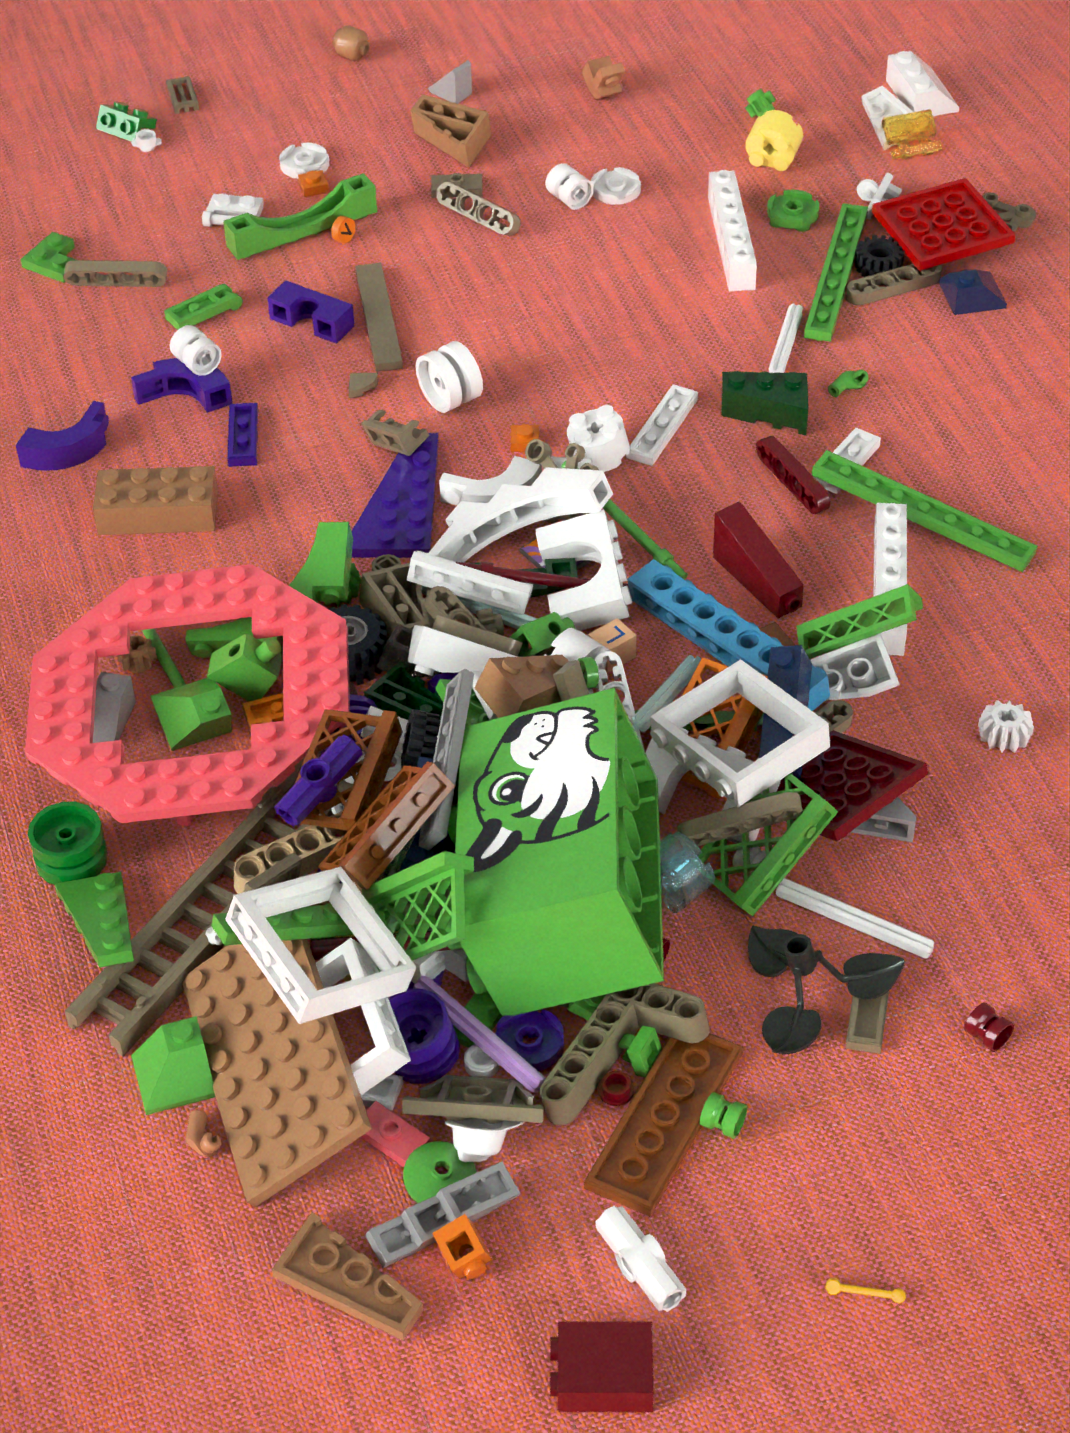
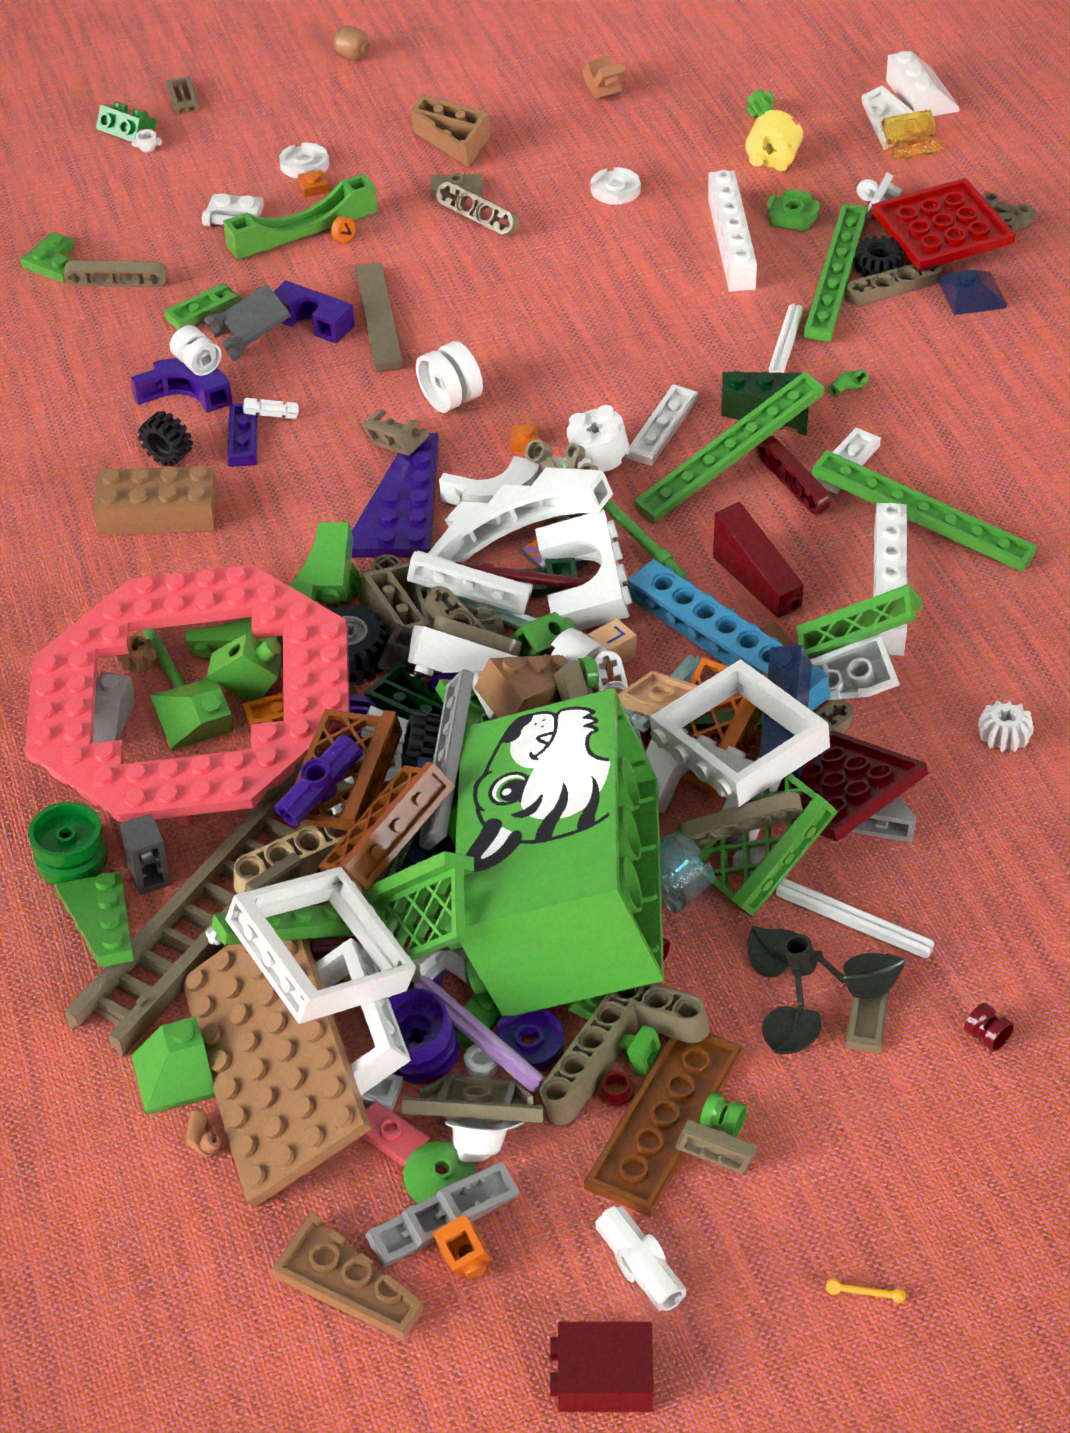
dark purple arch [16,401,109,471] -> none
dark tan tile [348,373,378,398] -> none
light grey slope [428,60,472,104] -> none
white wheel [546,163,593,210] -> none
none -> dark grey brick [119,813,172,895]
none -> black tyre [138,411,193,467]
none -> dark grey flag [203,284,291,361]
none -> white axle [243,398,299,419]
none -> light nougat tile [618,671,698,716]
none -> bright green plate [634,371,825,524]
none -> dark tan plate [675,1119,757,1174]

